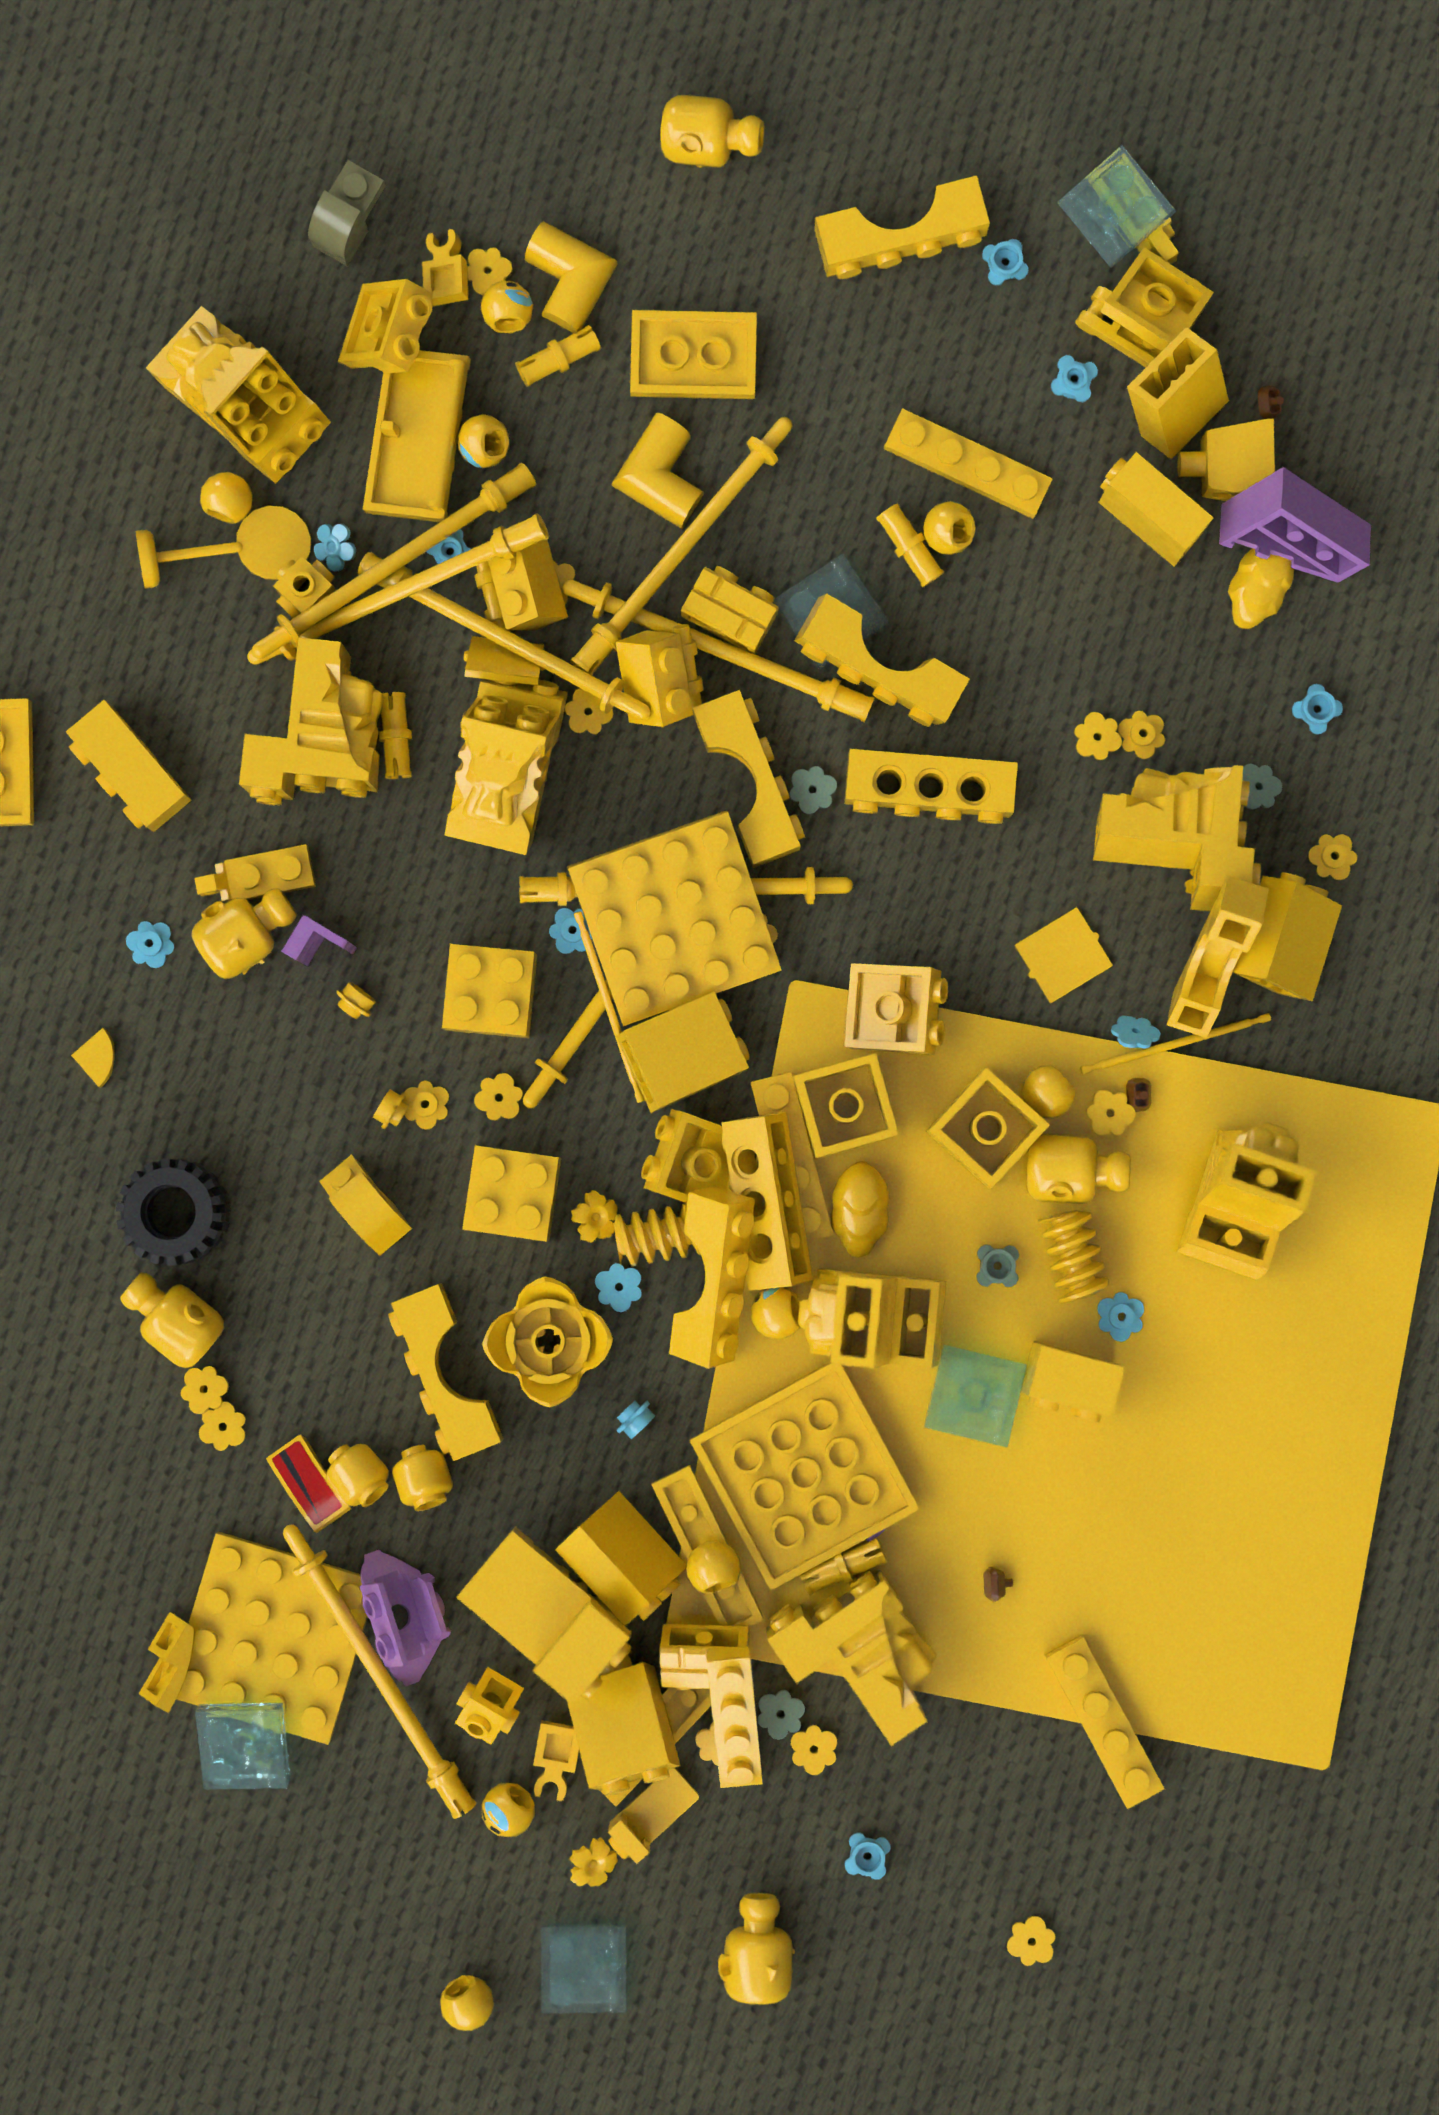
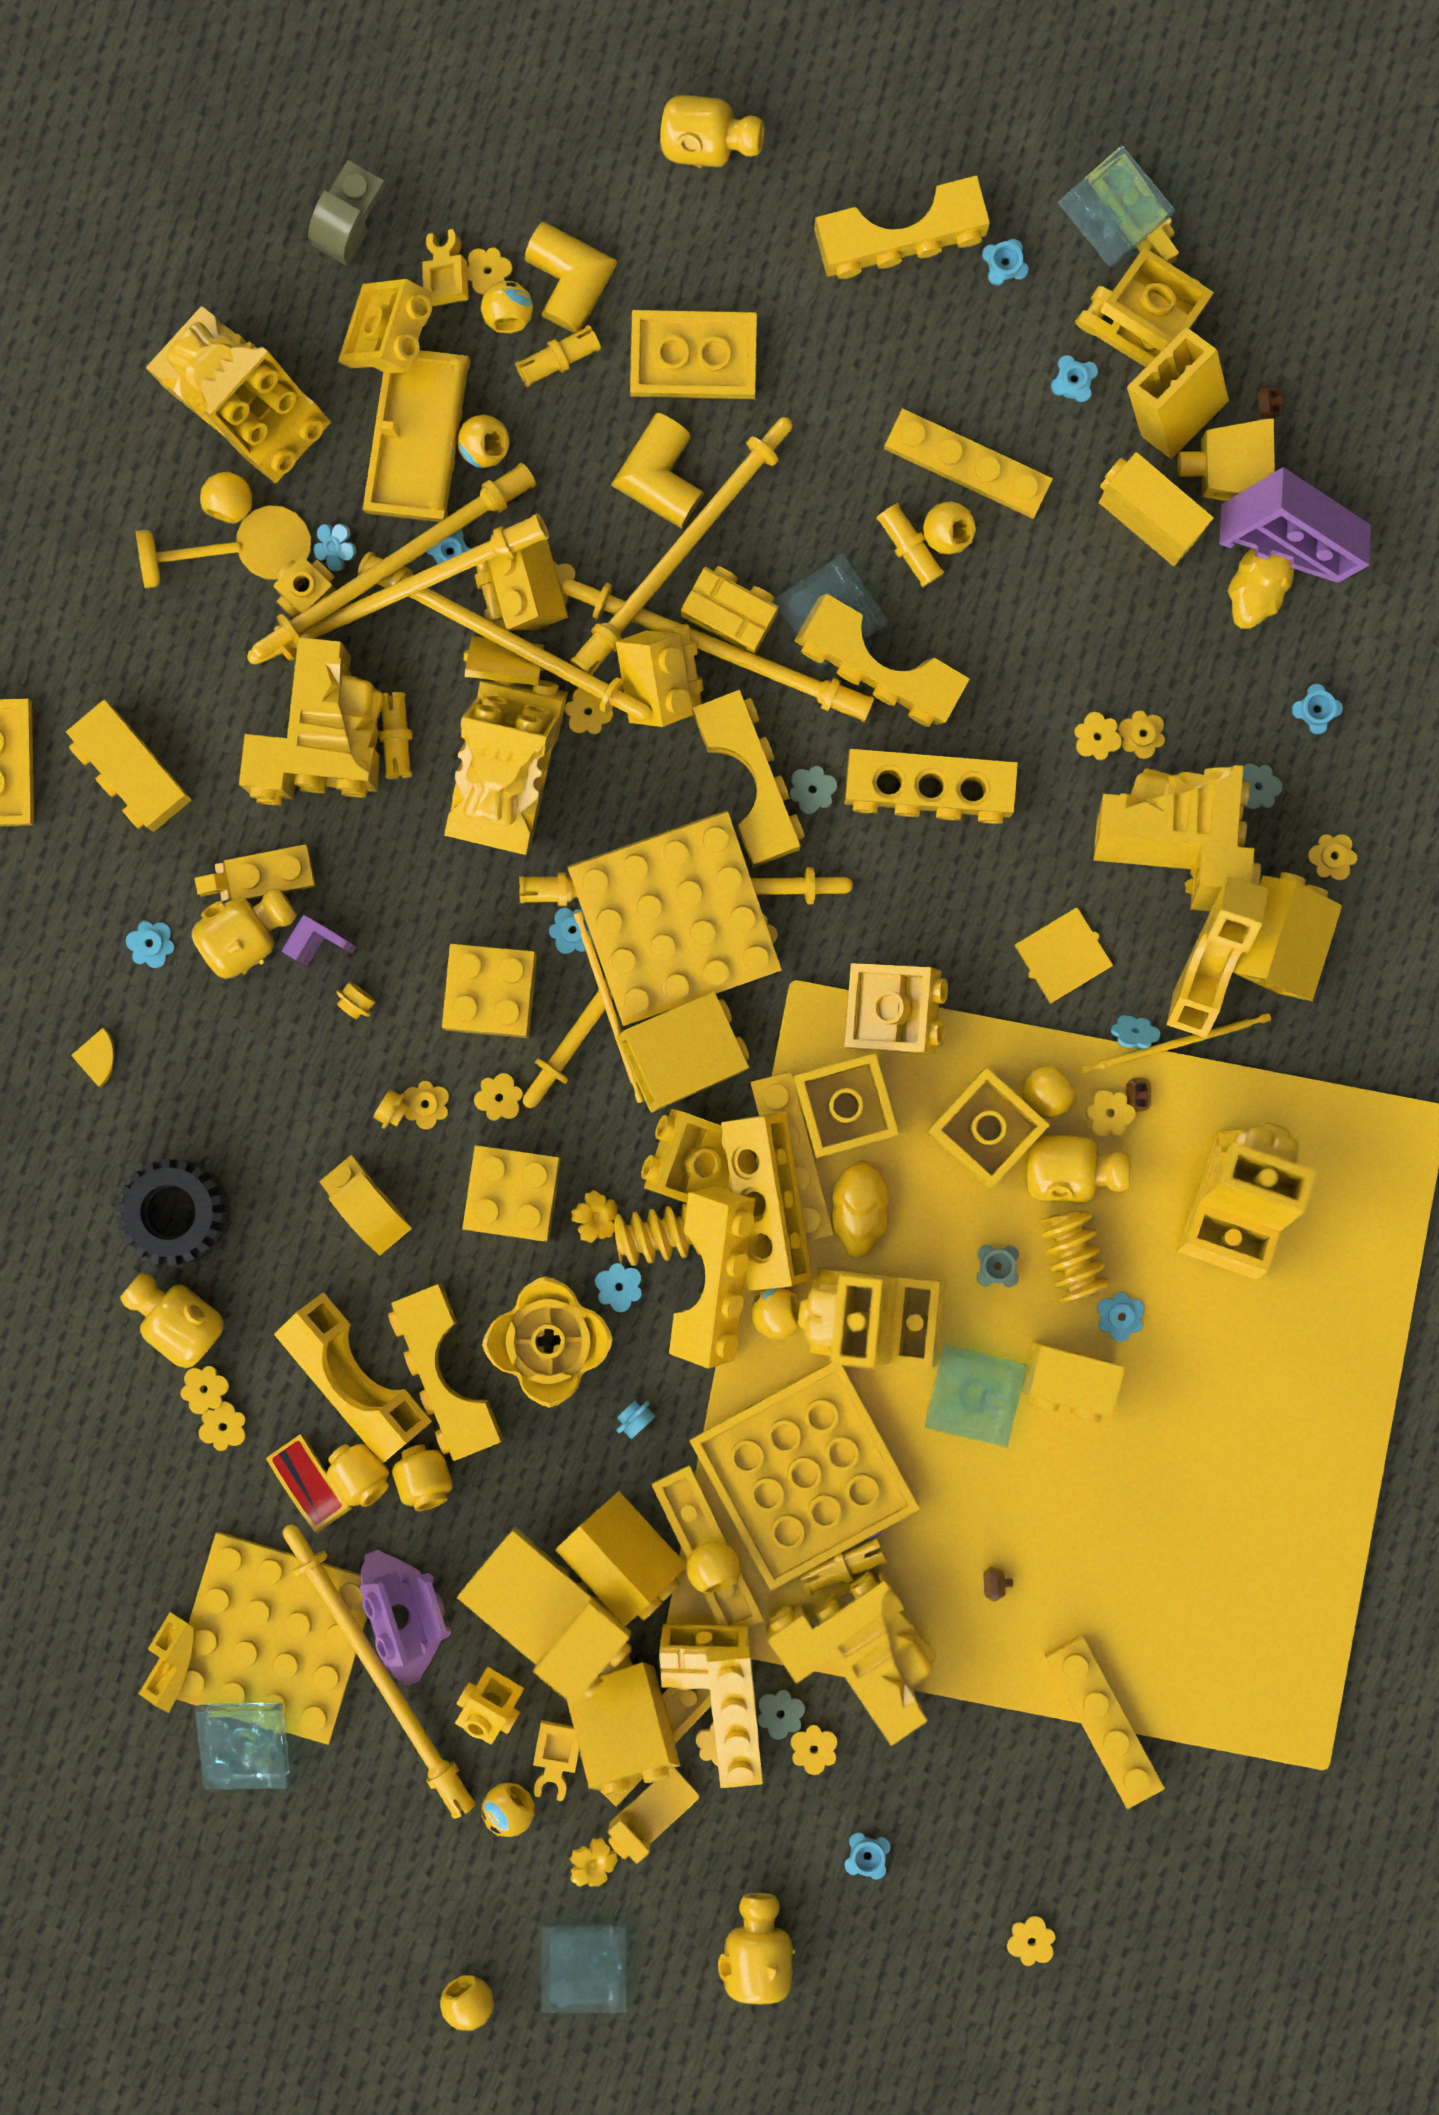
none -> yellow arch [274,1292,432,1464]

